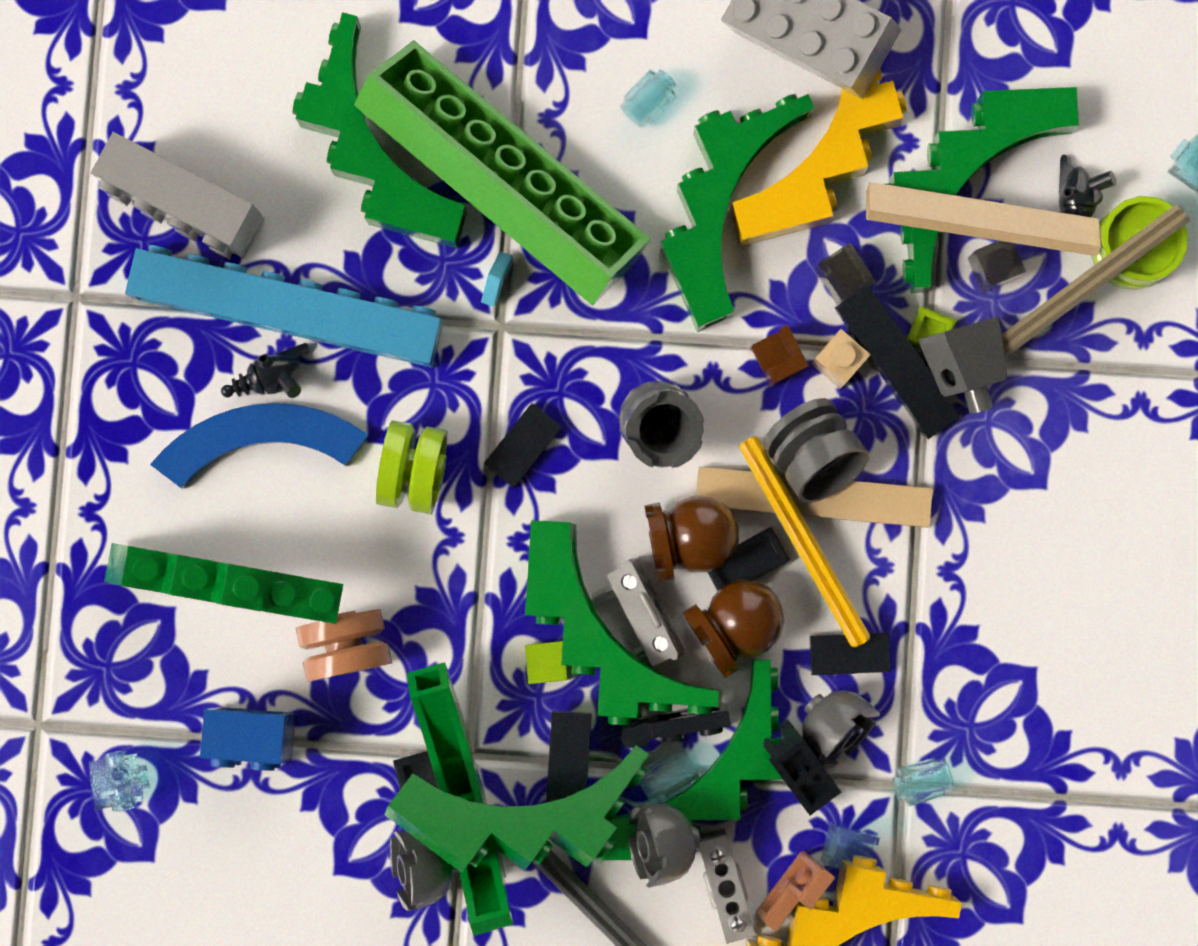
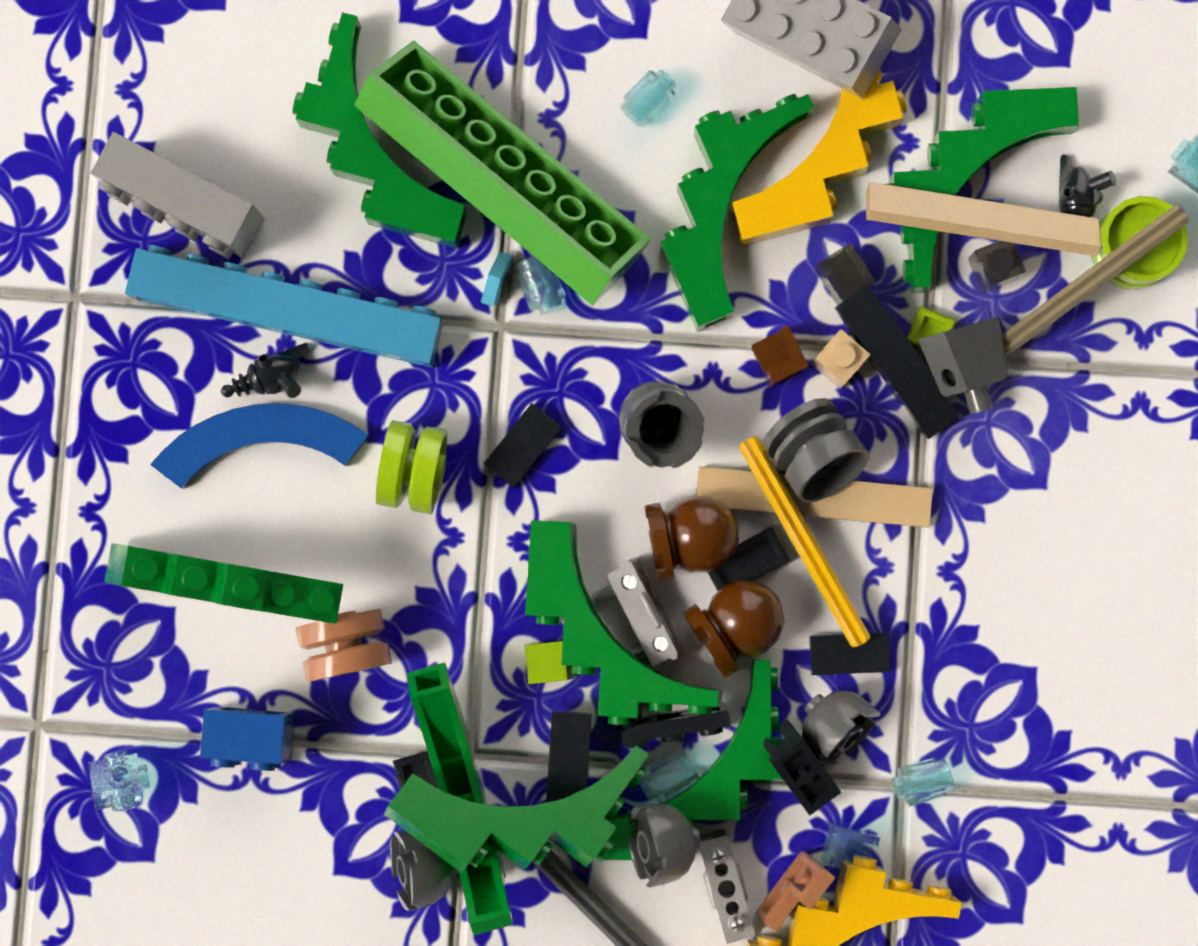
none -> clear light blue brick [516,256,566,315]

